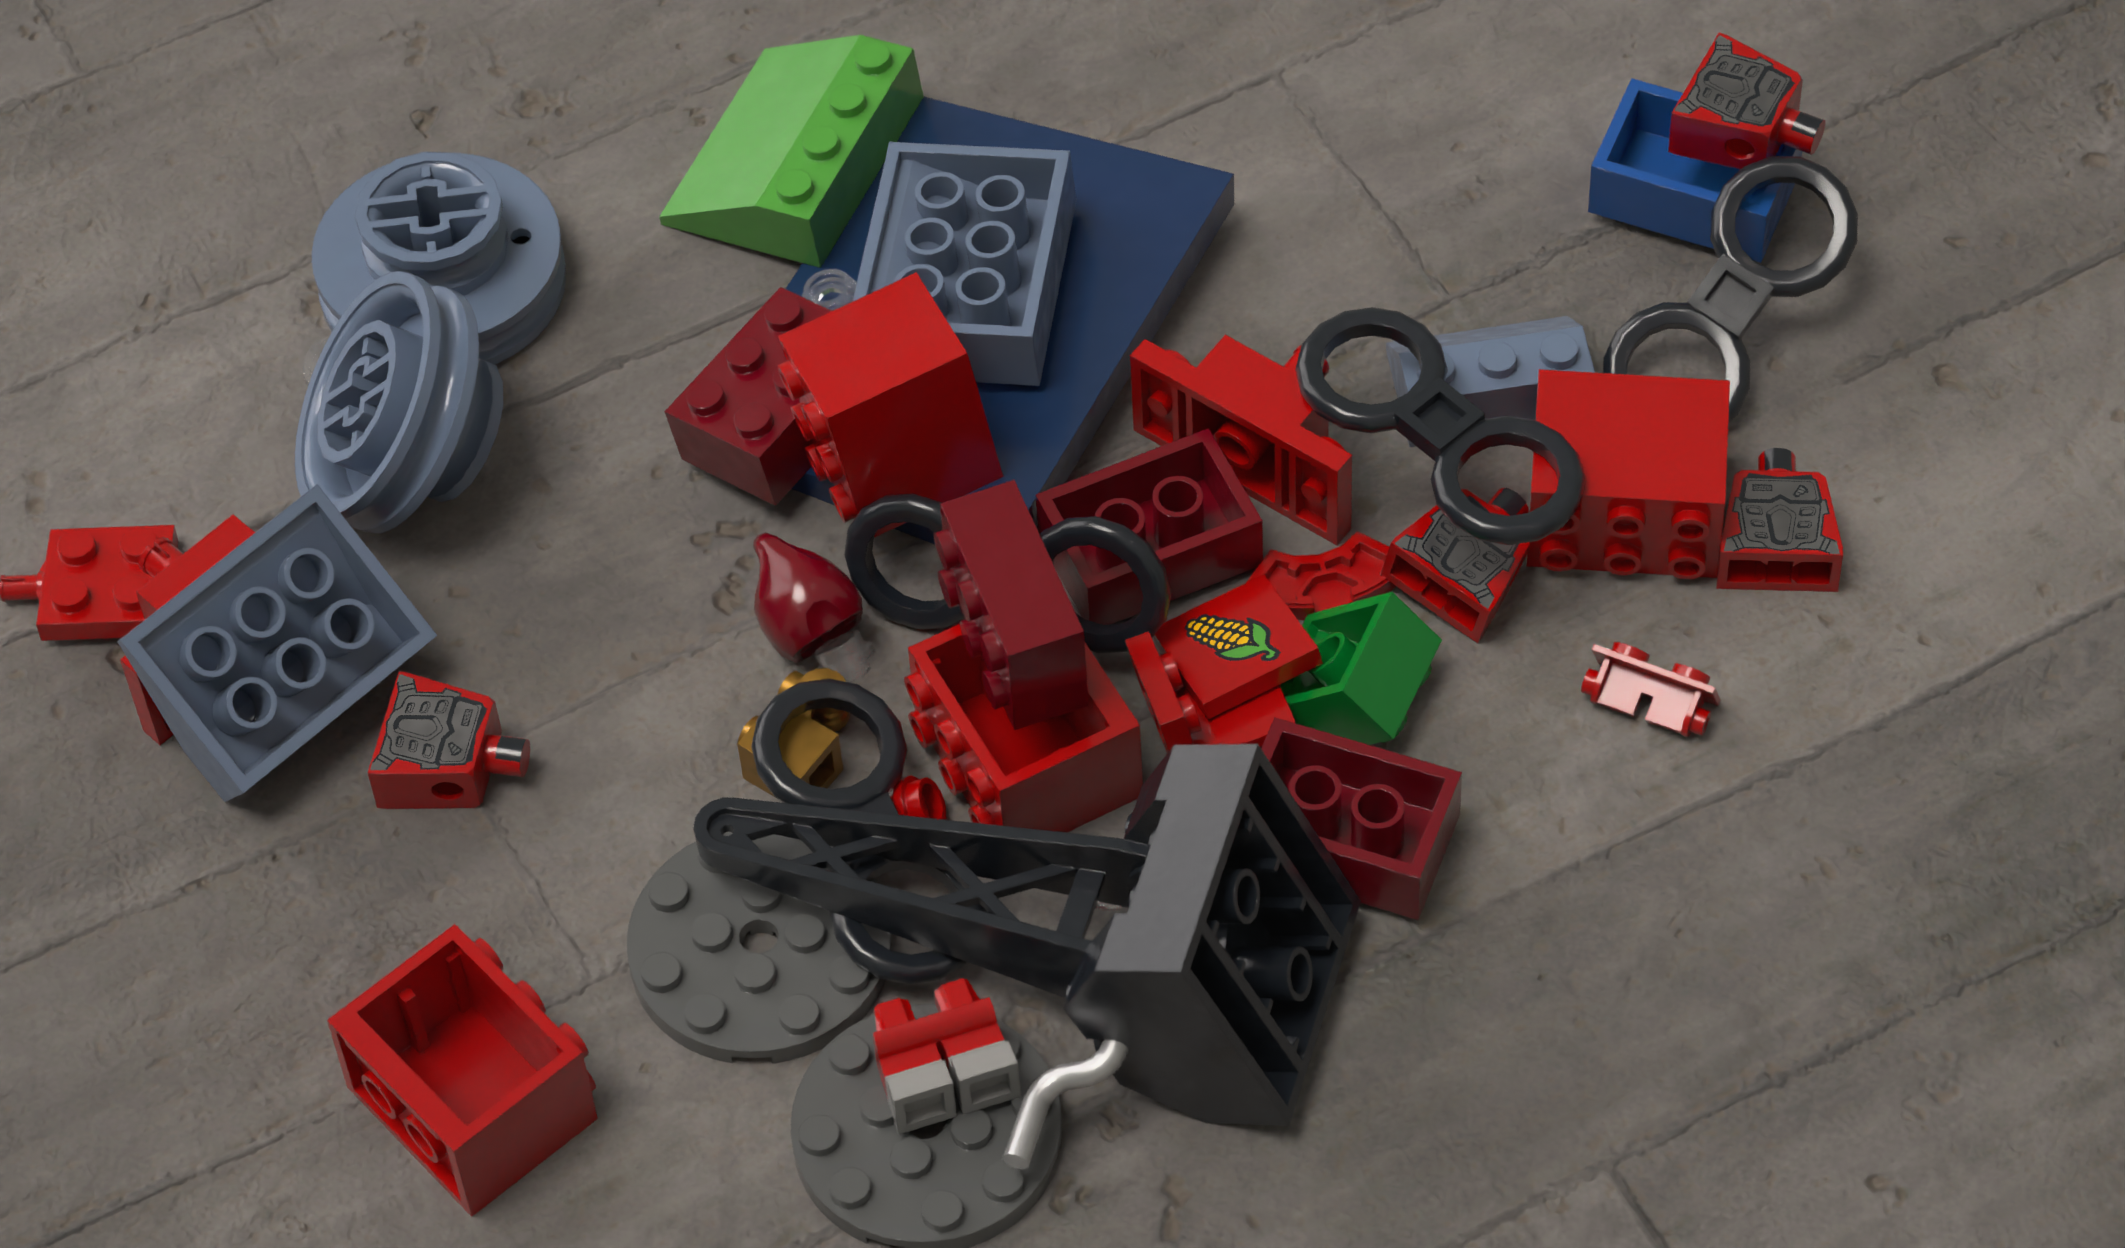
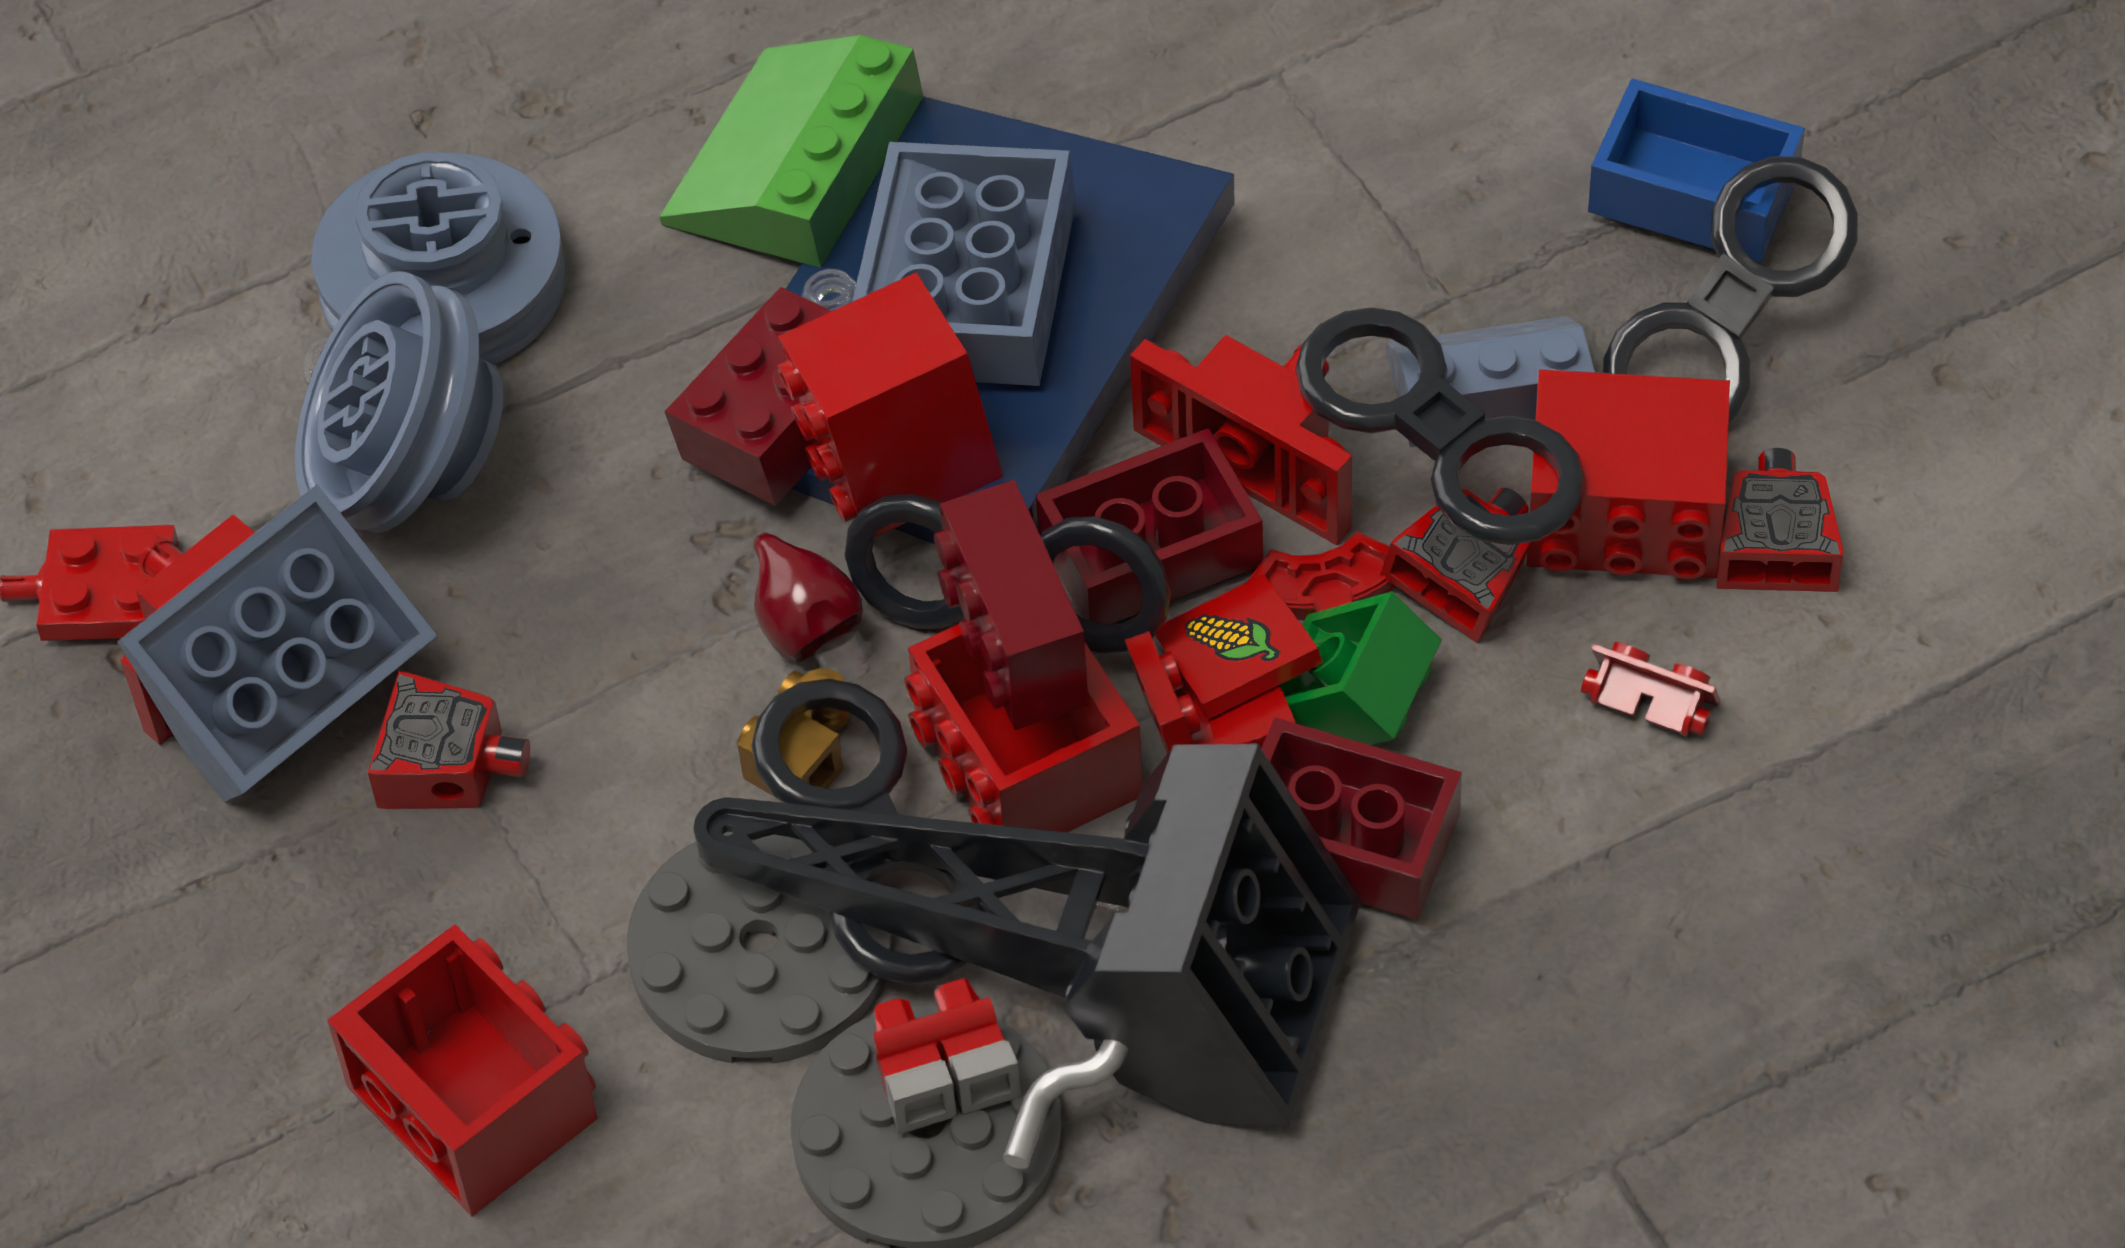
red plate [890,775,946,820] -> none
torso [1668,32,1826,169] -> none

